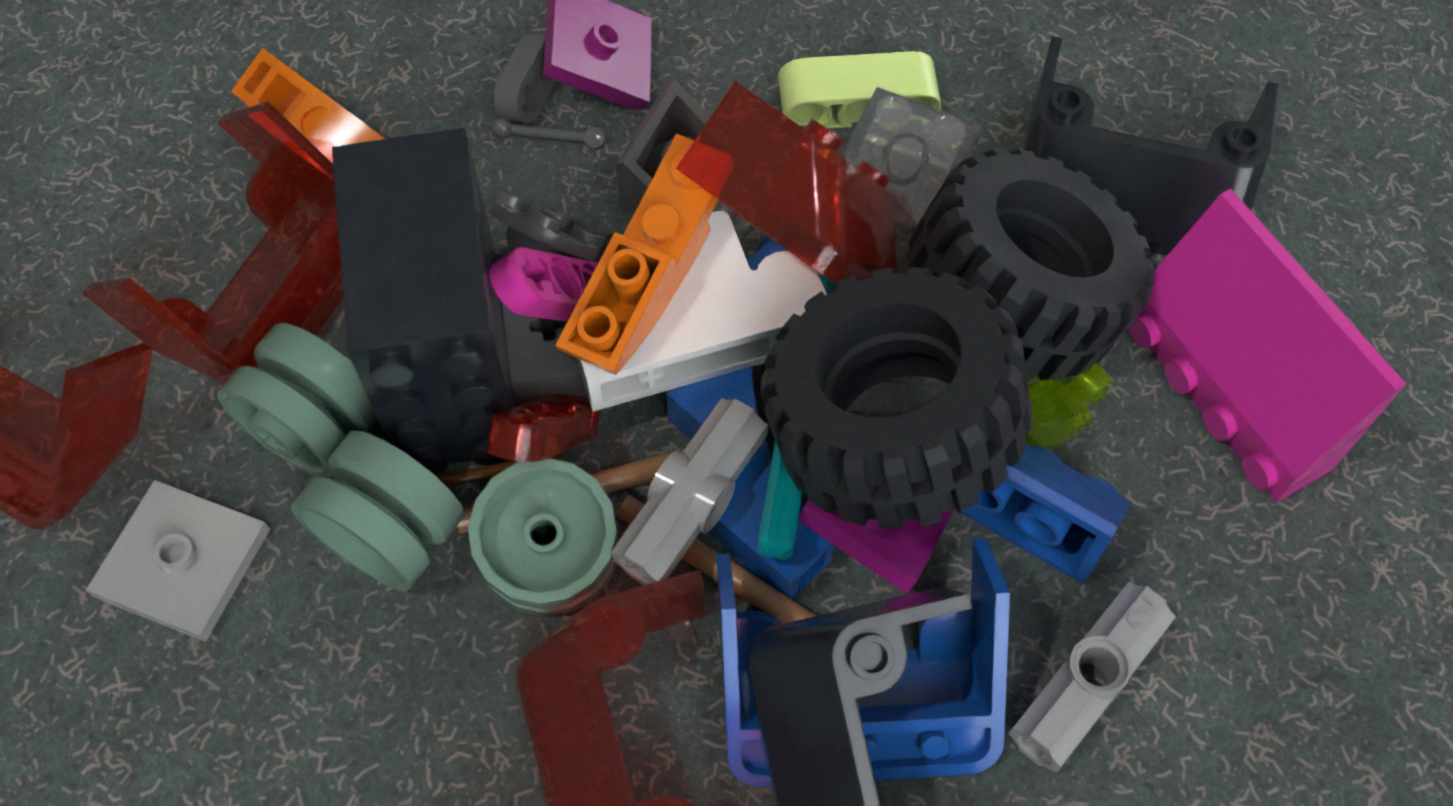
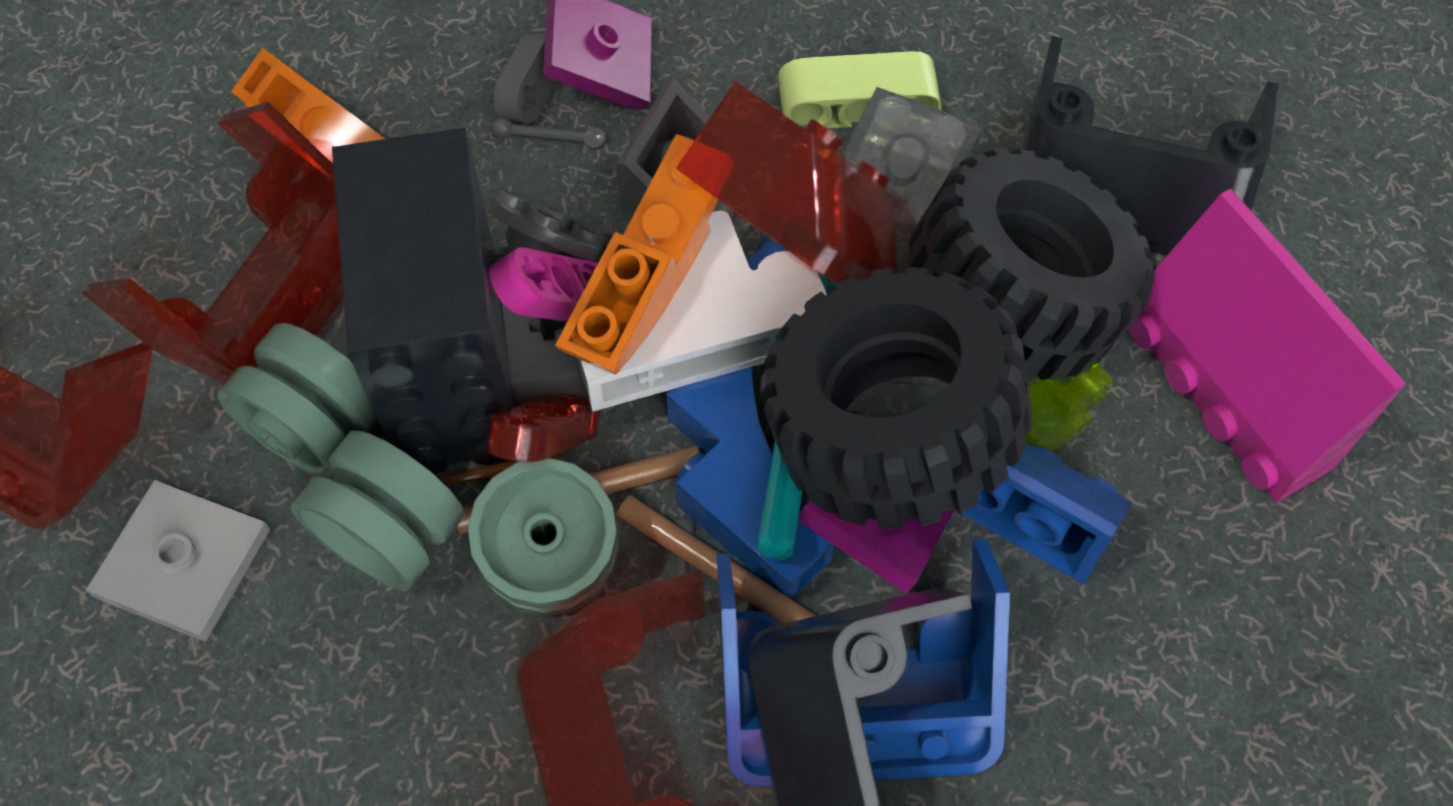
light grey piece [611,398,768,590] -> none
light grey piece [1008,582,1176,773] -> none

